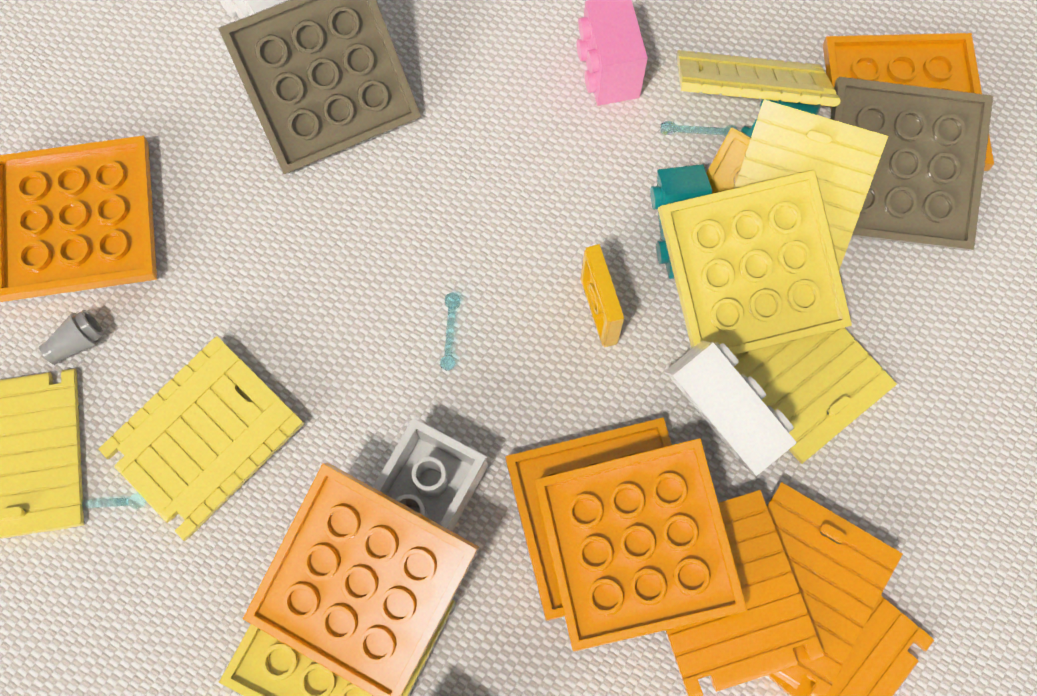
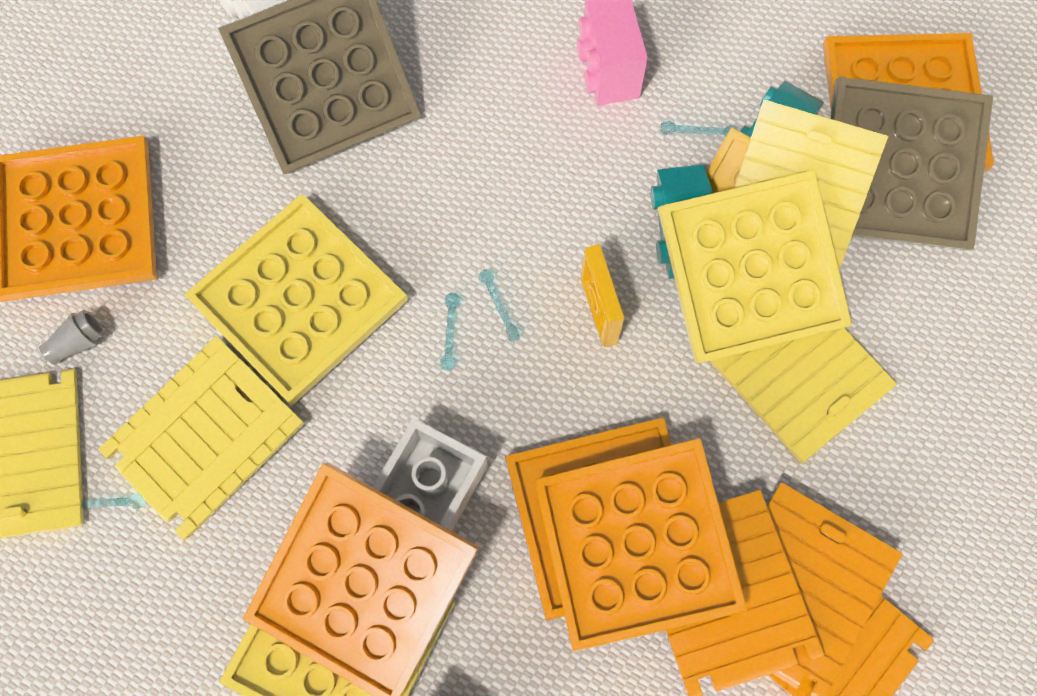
white brick [664,340,797,476] -> none
light yellow door [677,50,840,107] -> none
none -> light yellow plate [184,194,408,406]
none -> clear light blue hinge [479,269,520,342]

